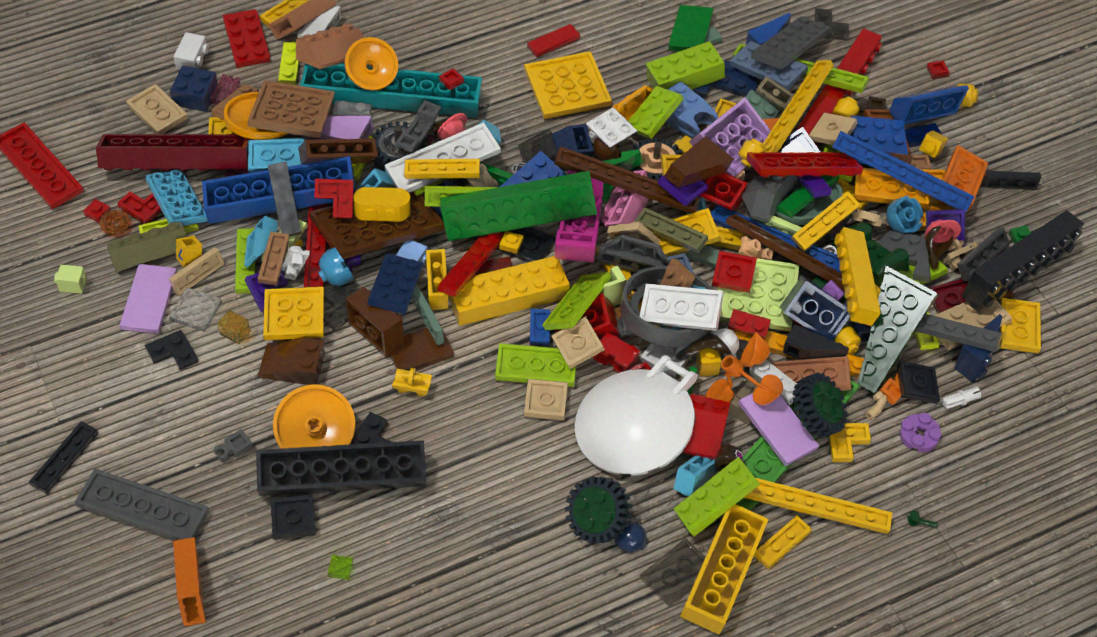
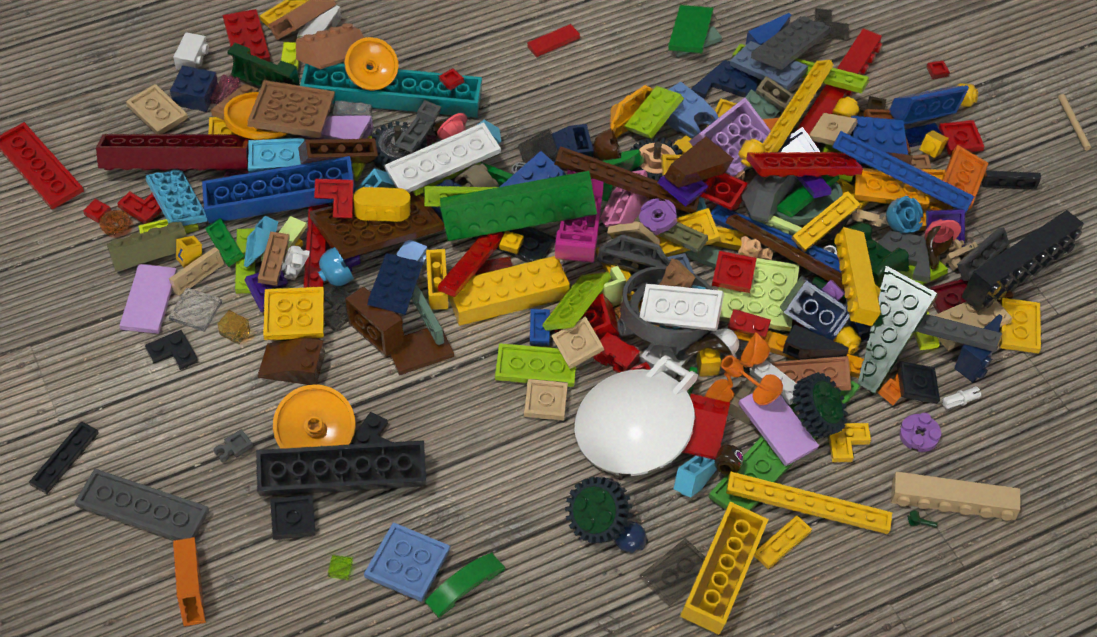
yellowish green brick [54,265,87,294] -> none
black tile [268,161,302,236] -> none
yellow hips [392,368,432,396] -> none
yellow plate [404,159,480,179] -> none
yellow plate [524,51,612,119] -> none
white hinge [586,108,637,148] -> none
lime brick [646,41,725,90] -> none
lime plate [674,457,760,537] -> none
tan arm [865,391,887,420] -> none
green plate [1008,225,1031,244] -> none
none -> green tile [205,218,245,267]
none -> dark green piece [227,43,300,88]
none -> medium blue plate [364,522,450,602]
none -> green slope [425,553,505,618]
none -> medium lavender plate [639,199,677,235]
none -> tan brick [891,472,1020,520]
none -> red plate [938,120,985,155]
none -> tan bar [1058,94,1091,151]

